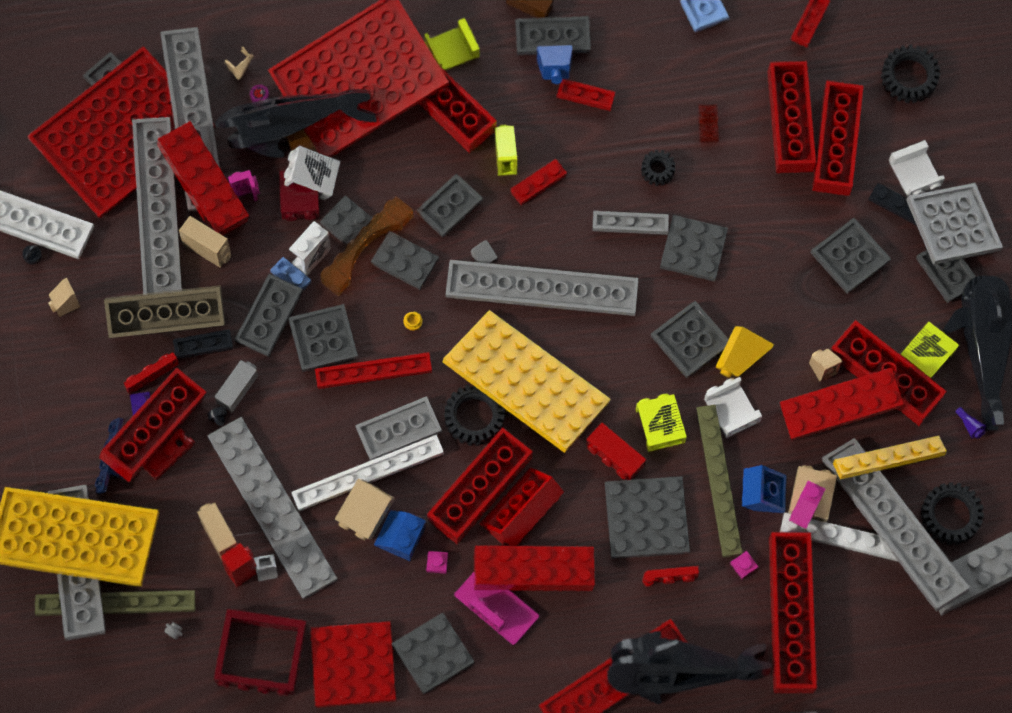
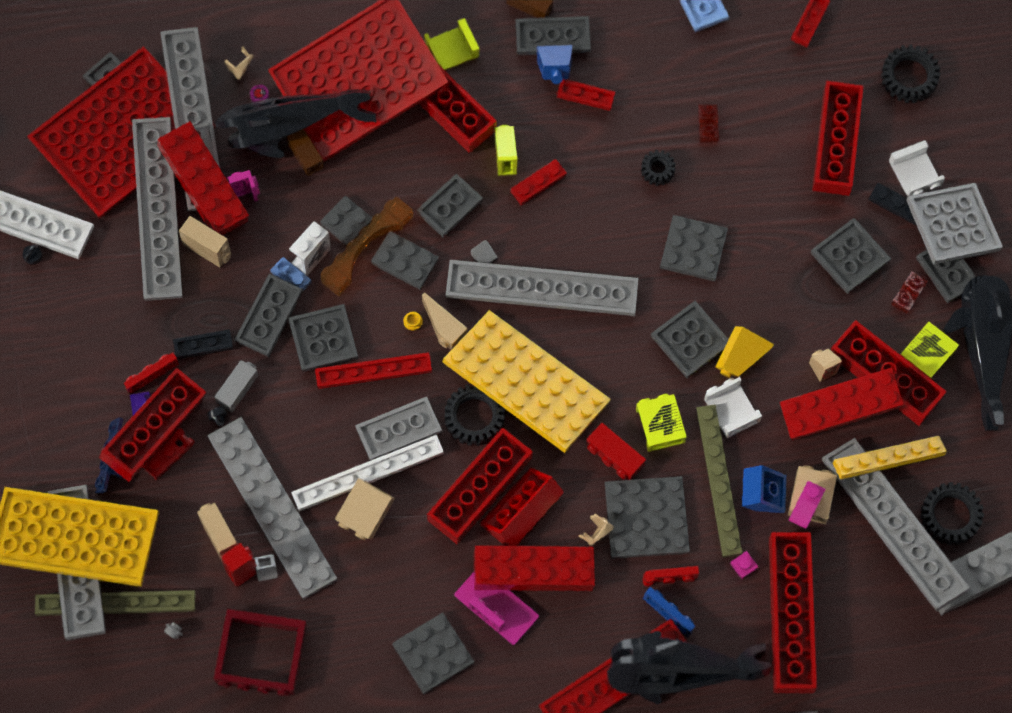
tan slope [48,278,80,317] -> none
dark tan brick [104,285,225,338] -> none
dark red panel [279,170,320,221] -> none
white panel [284,146,340,200] -> none
red plate [311,621,396,708] -> none
blue slope [374,510,426,561] -> none
dark pink plate [426,551,448,574] -> none
light grey plate [593,211,669,235] -> none
red brick [768,61,816,173] -> none
white plate [780,512,899,562] -> none
dark purple cone [955,407,986,439] -> none
none -> tan slope [422,292,467,350]
none -> tan piece [579,514,614,546]
none -> blue plate [643,587,695,638]
none -> clear red slope [891,271,928,314]

